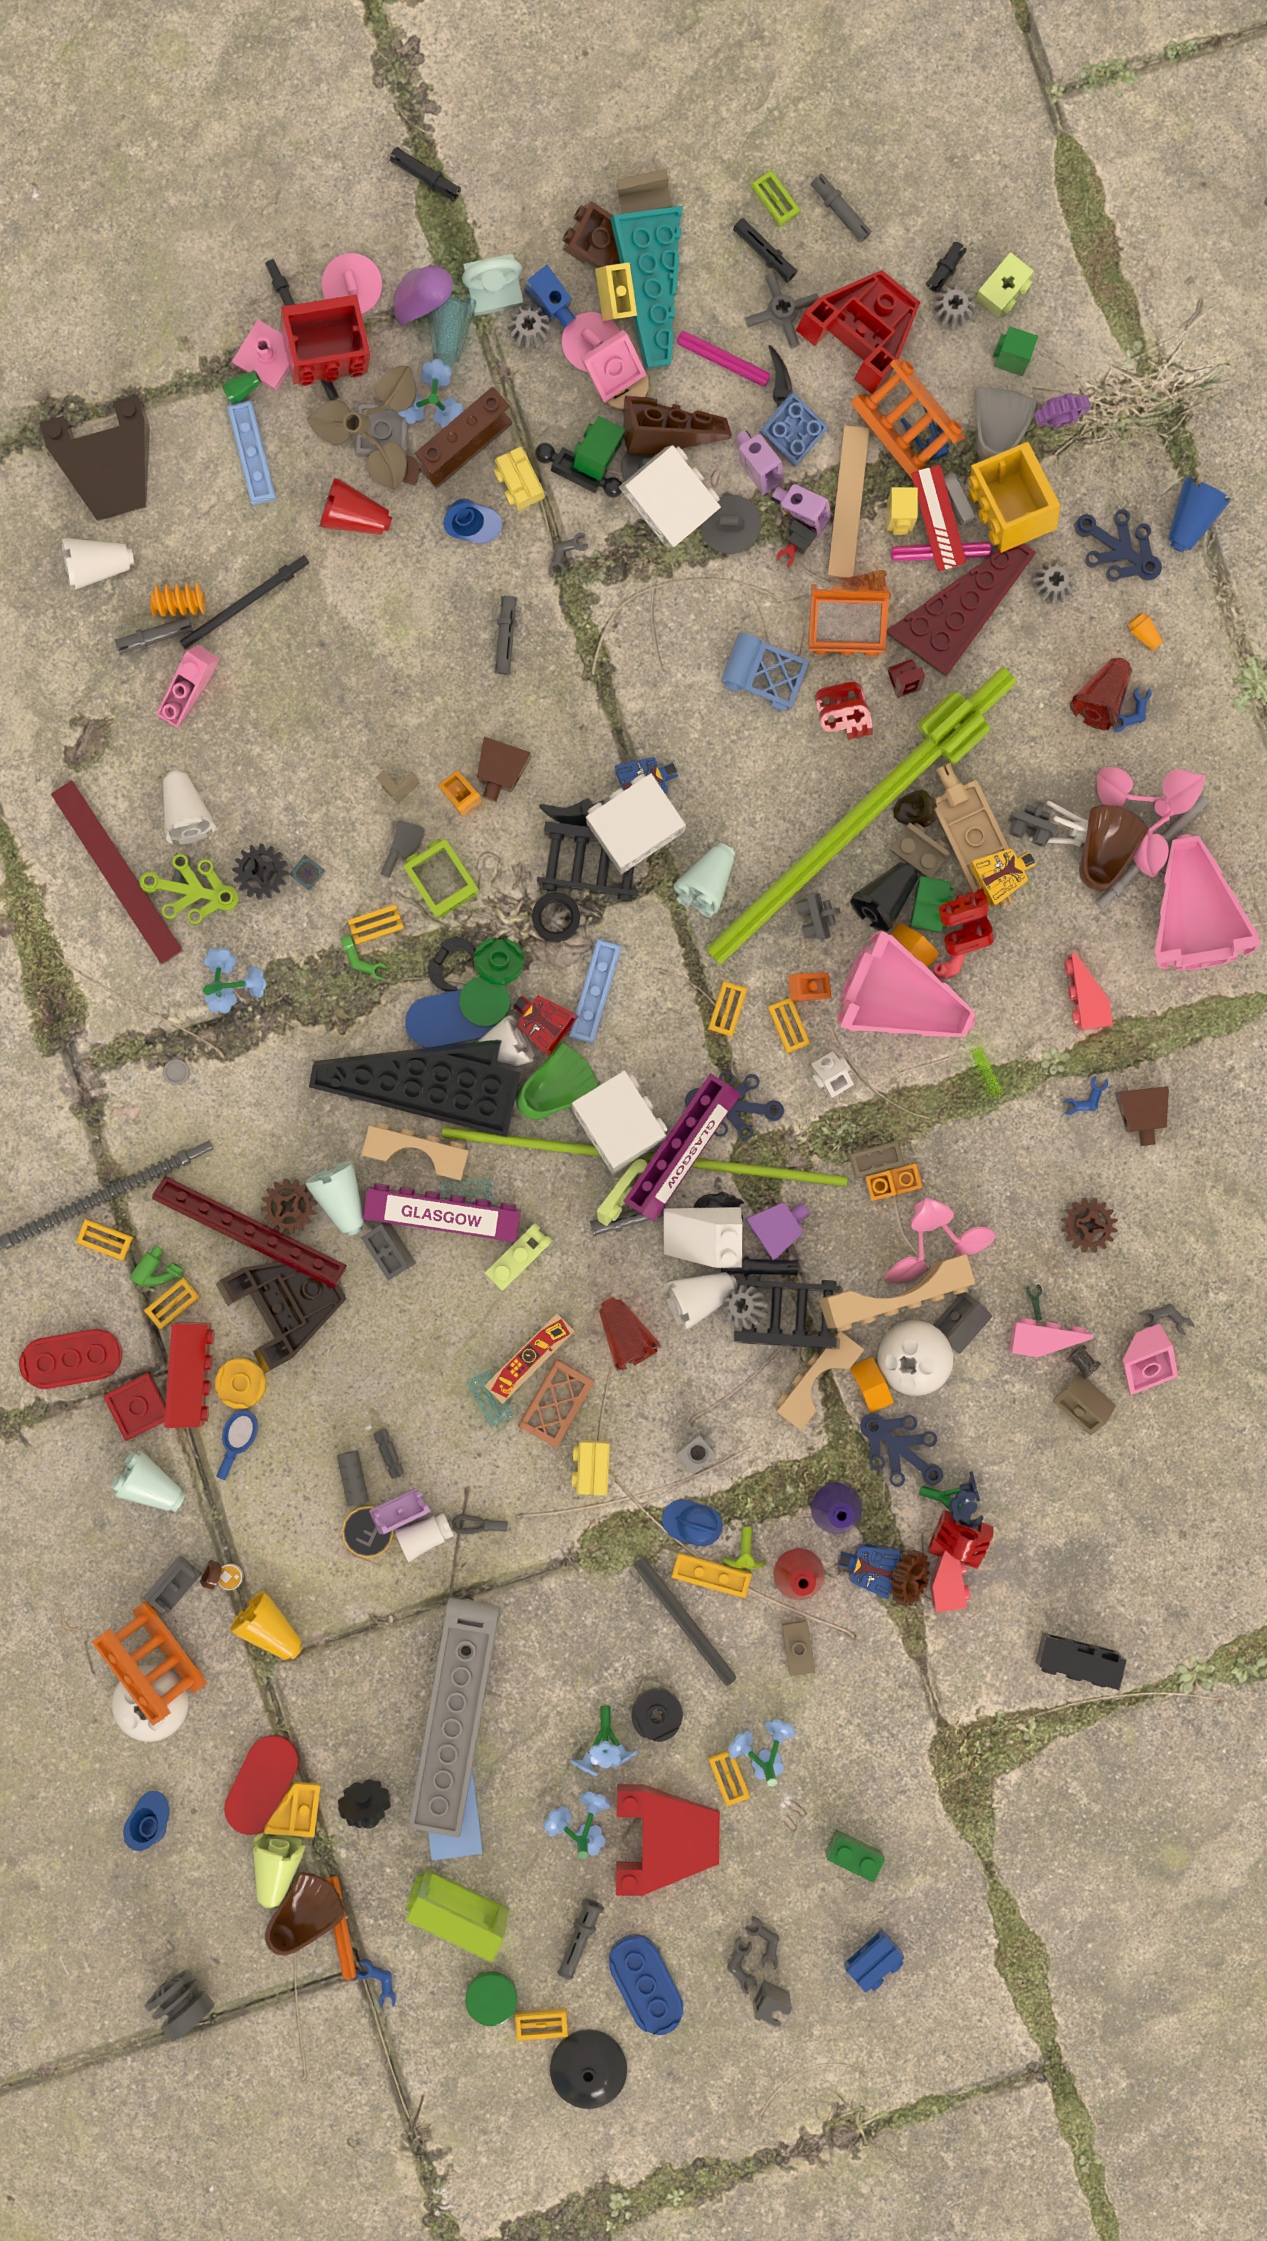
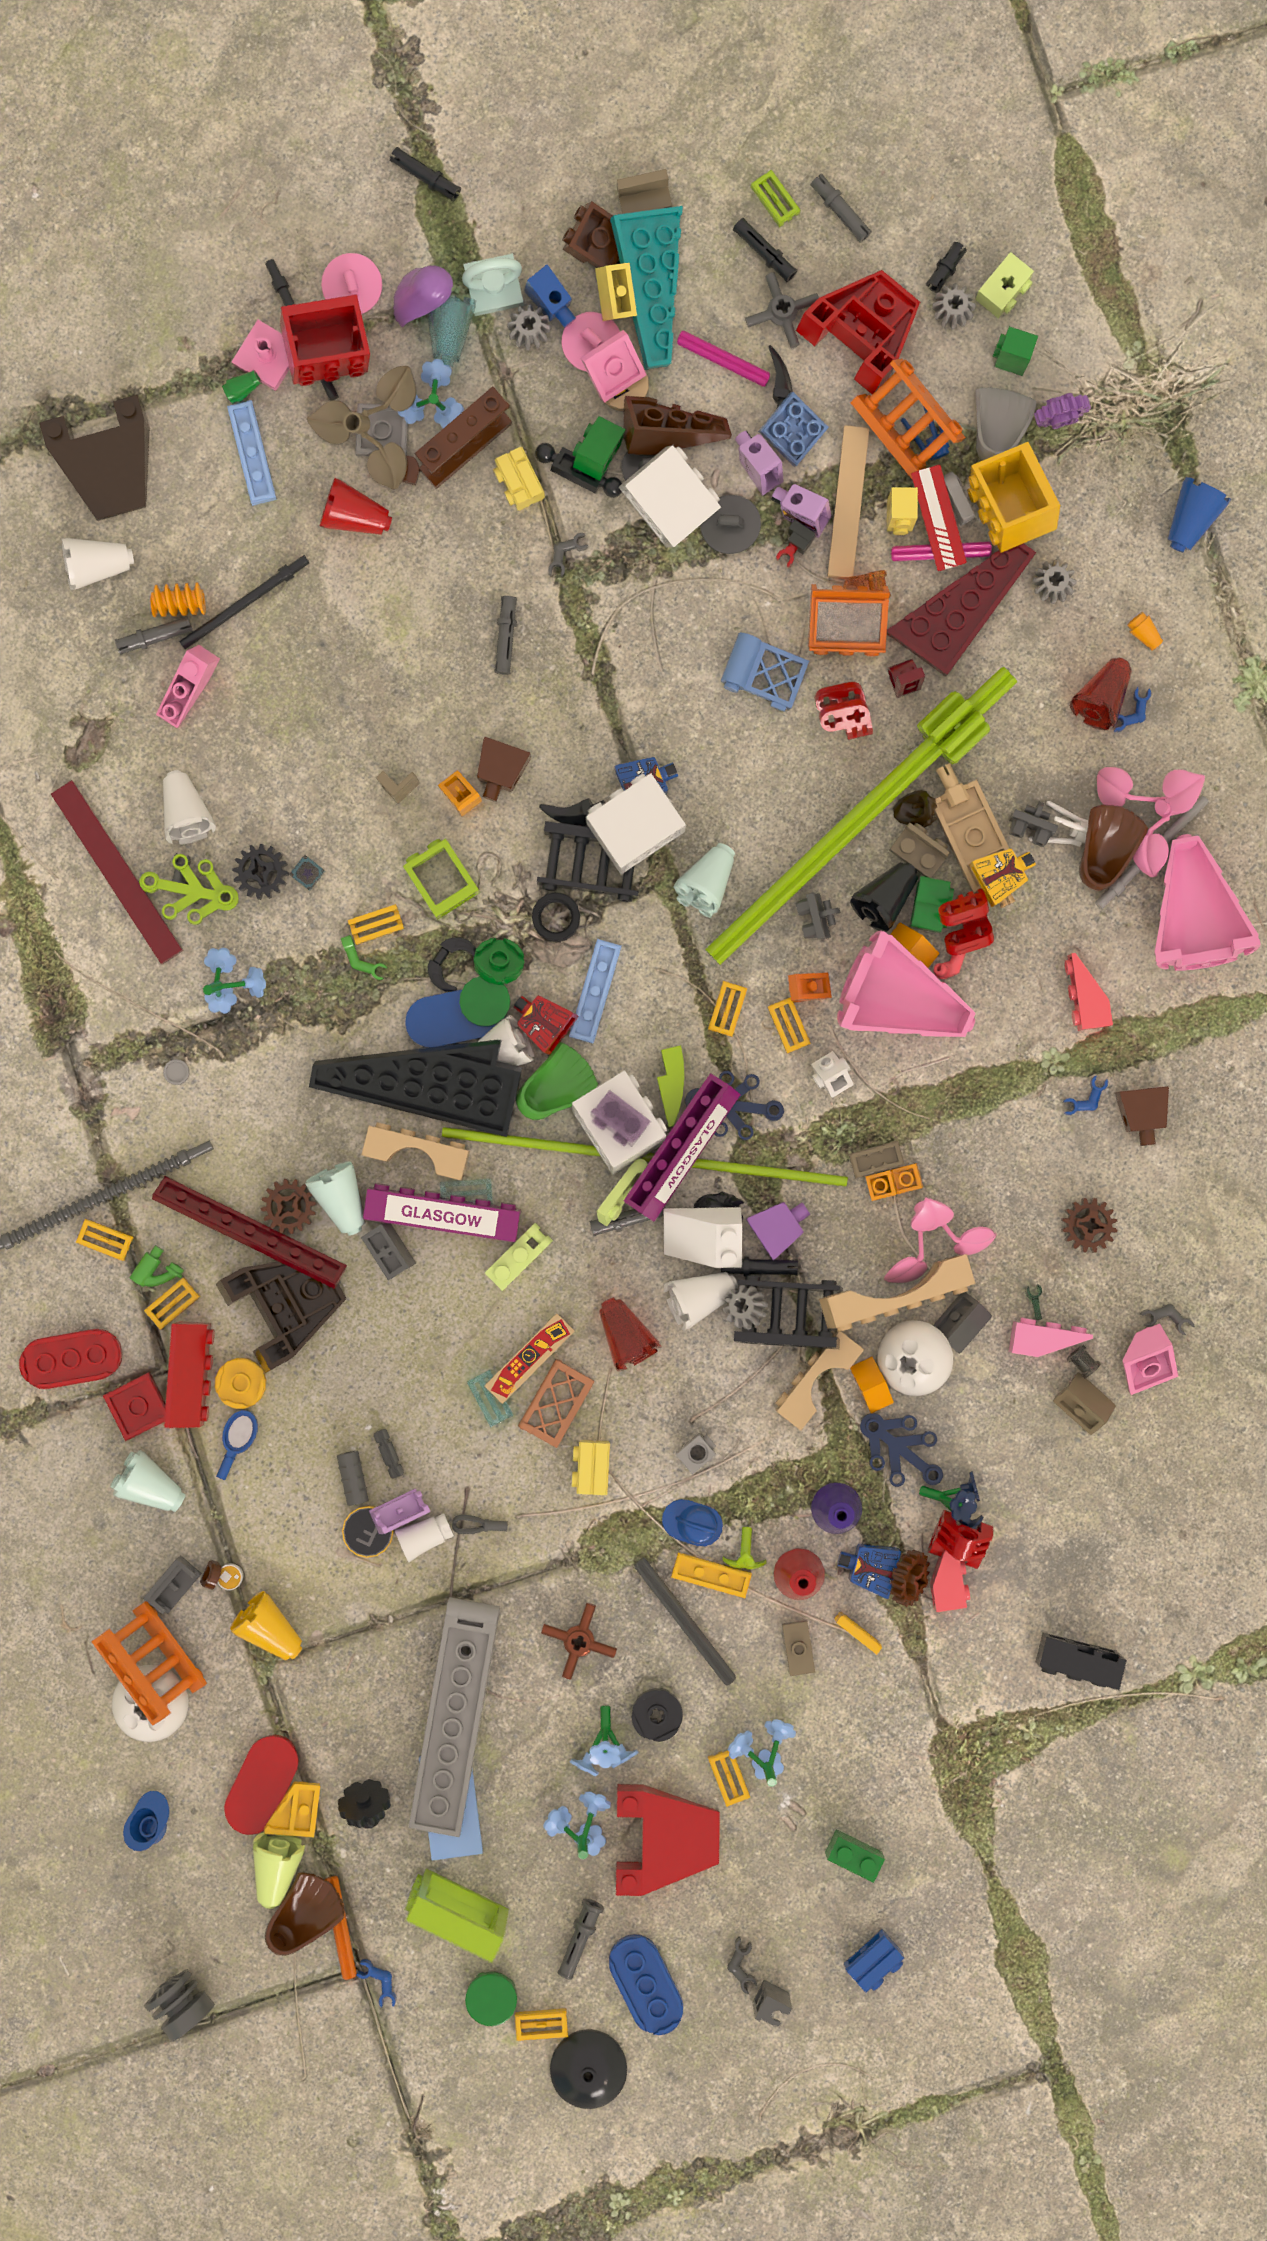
dark grey piece [380,820,424,878] -> none
blue piece [443,499,502,543] -> none
dark grey arm [745,1917,779,1970] -> none
clear neon green tile [969,1047,1003,1098] -> none
dark blue plant [1075,509,1162,582] -> none
none -> copper bar [541,1602,617,1680]
none -> clear purple bracket [590,1090,651,1147]
none -> lime slope [657,1045,684,1128]
none -> yellow tile [834,1611,882,1655]

